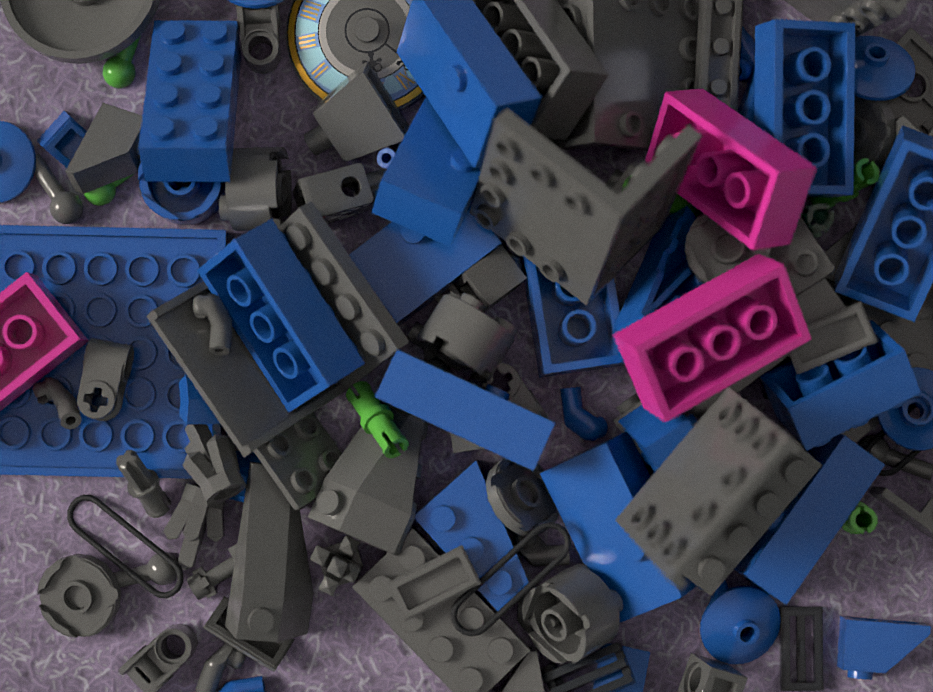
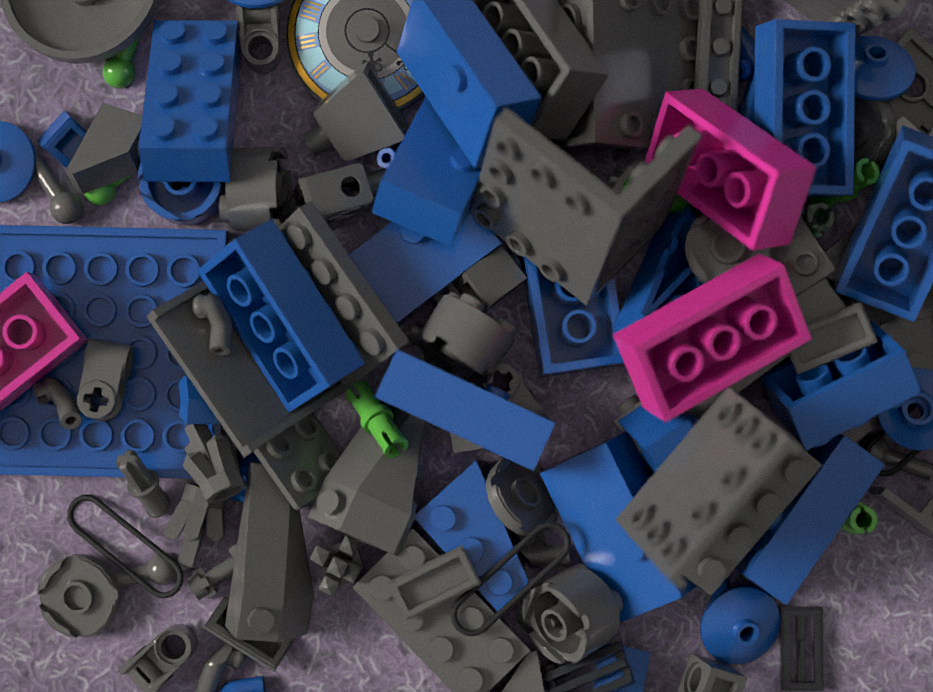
blue arm [560,387,608,441] -> none
blue slope [836,616,931,680] -> none

